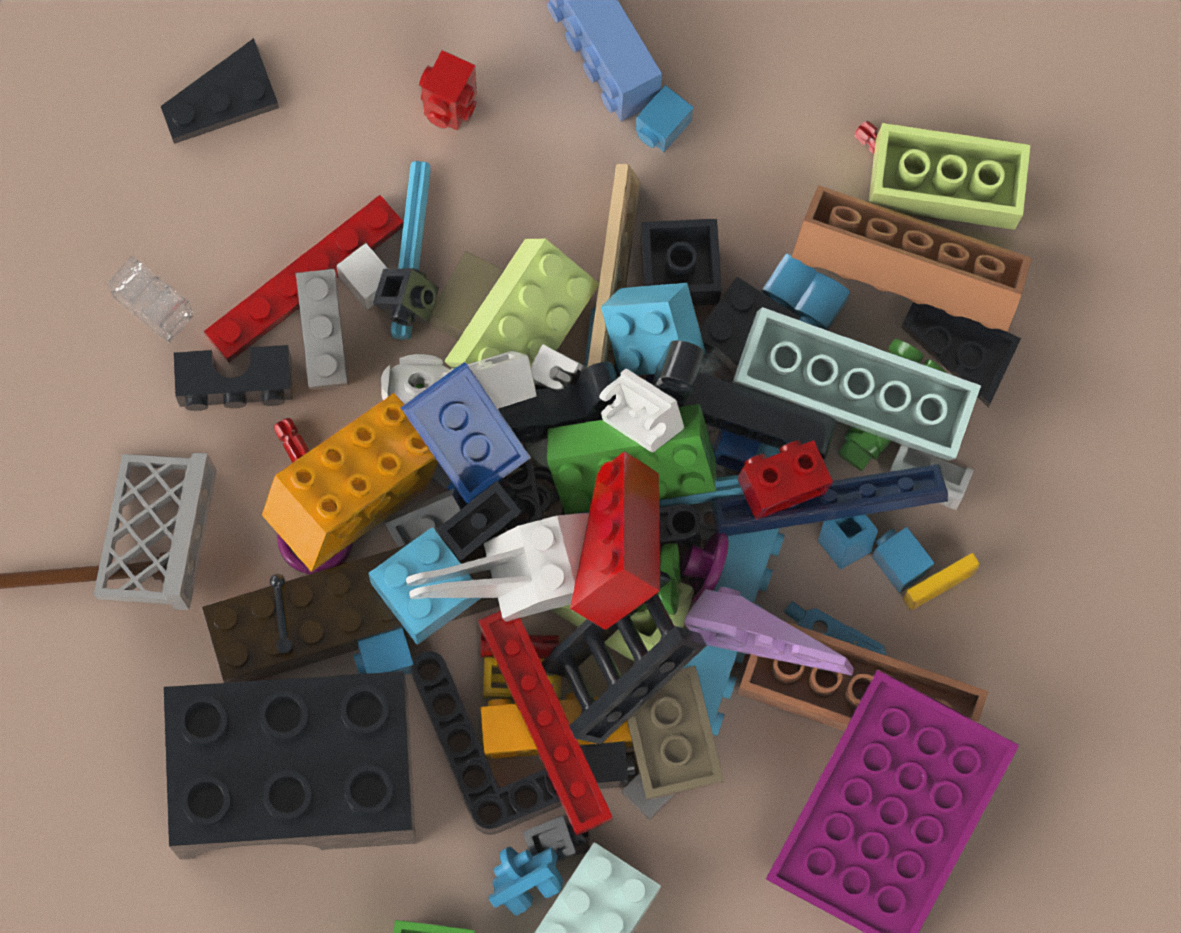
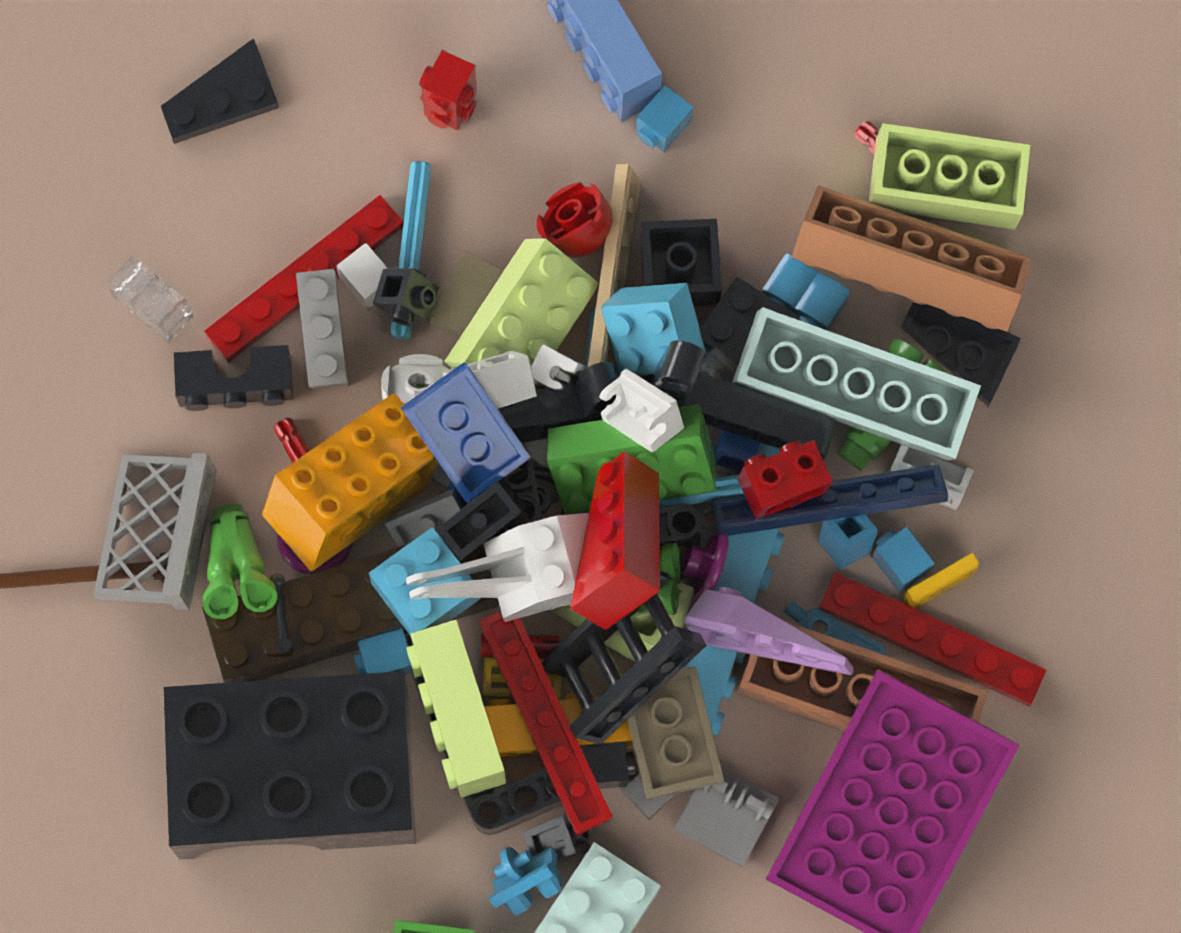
none -> bright green piece [203,503,277,619]
none -> yellowish green brick [406,620,506,798]
none -> red cylinder [537,182,613,258]
none -> light grey hinge [673,767,780,867]
none -> red plate [818,572,1047,707]

